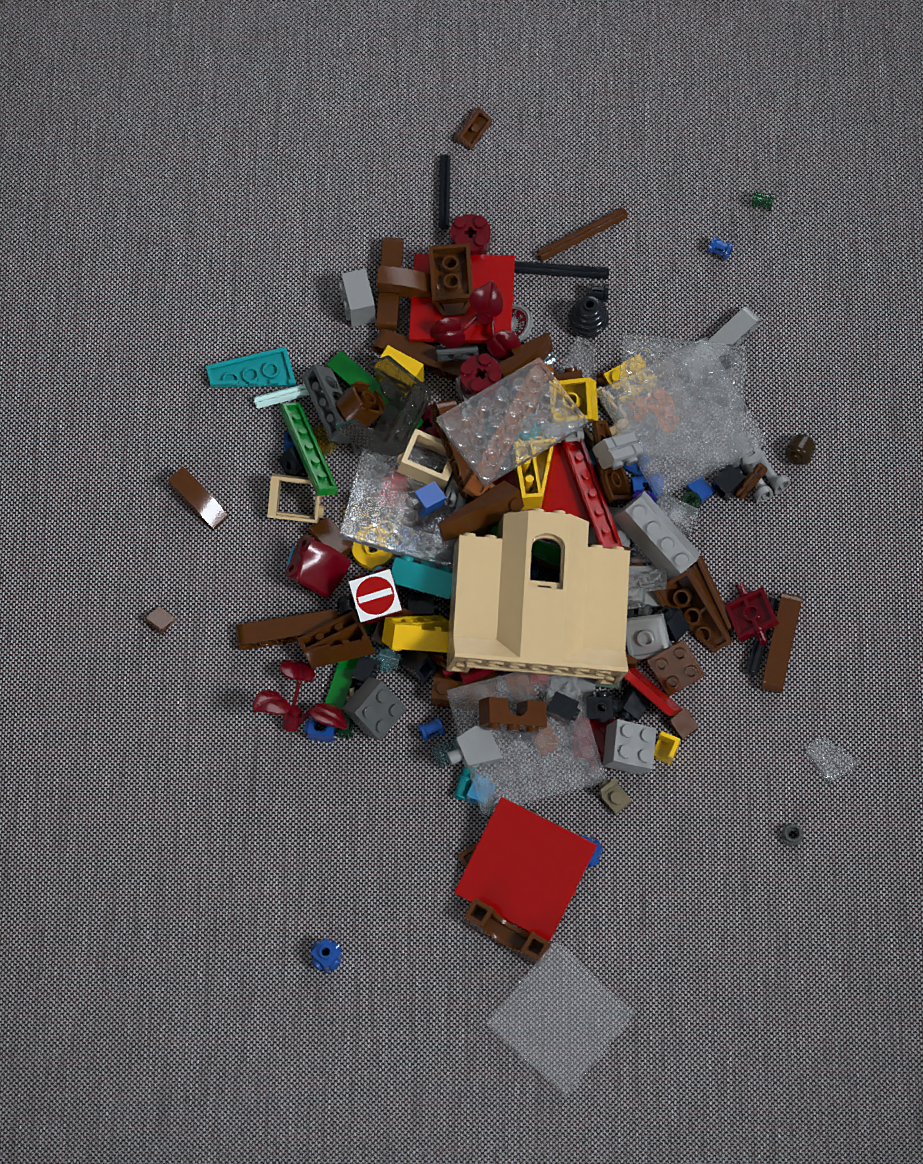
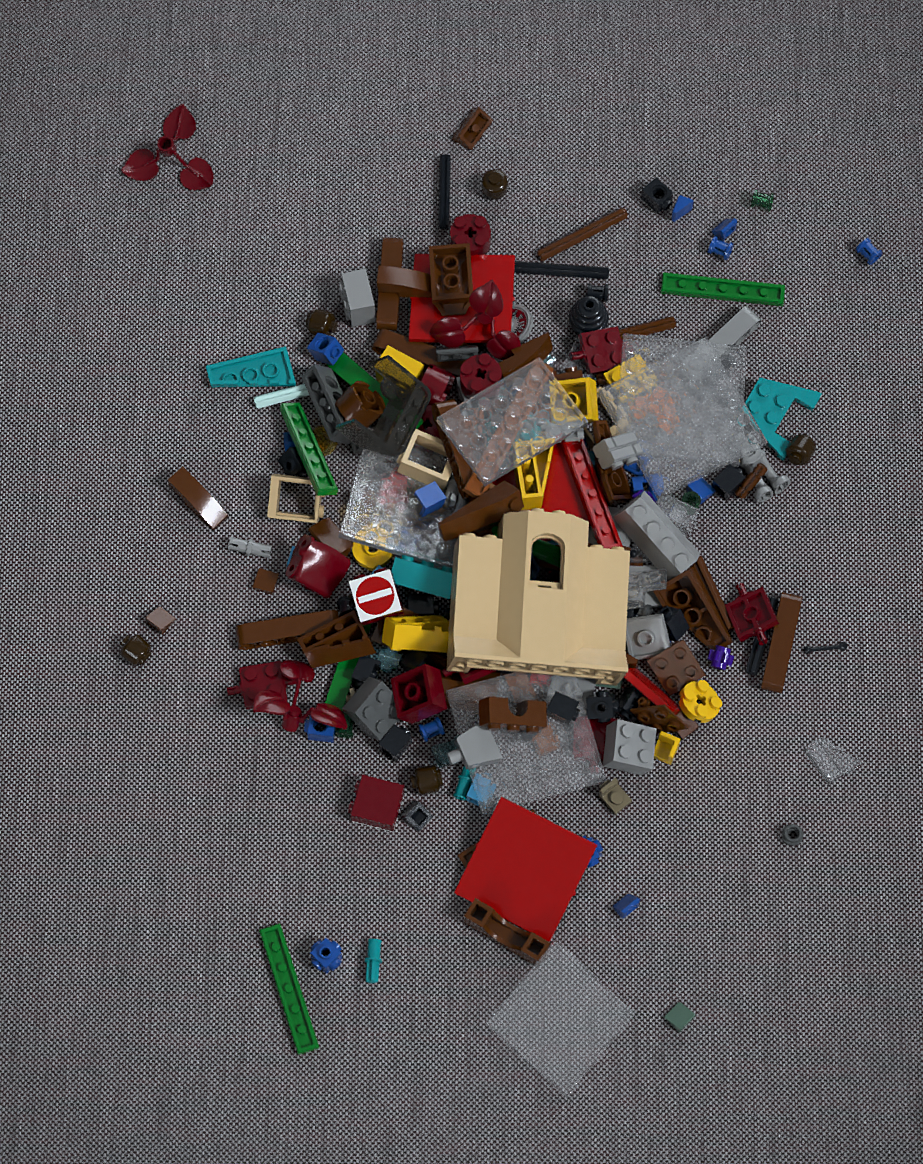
none -> dark brown head [120,634,152,666]
none -> dark red plant [121,104,214,191]
none -> dark red plate [227,661,297,710]
none -> light grey pin [228,536,272,559]
none -> reddish brown tile [252,568,279,595]
none -> green tile [259,923,320,1055]
none -> dark brown head [306,309,338,336]
none -> blue brick [307,332,344,366]
none -> dark red piece [348,774,405,832]
none -> teal axle [365,939,382,984]
none -> black brick [379,724,412,762]
none -> dark red brick [391,664,447,724]
none -> black slope [400,800,433,832]
none -> dark brown head [411,765,443,795]
none -> dark red brick [413,363,456,405]
none -> dark brown head [482,169,508,199]
none -> dark red plate [569,326,636,375]
none -> blue slope [613,894,640,919]
none -> reddish brown axle [619,316,676,341]
none -> reddish brown hinge [630,697,689,734]
none -> black brick [641,177,673,214]
none -> green tile [661,272,785,306]
none -> sand green slope [664,1002,696,1033]
none -> blue slope [671,195,694,222]
none -> yellow plate [679,680,722,723]
none -> dark purple gear [707,645,734,671]
none -> blue slope [712,218,737,241]
none -> teal wing [739,378,822,461]
none -> black hinge [803,642,848,654]
none -> blue bush [855,238,883,265]

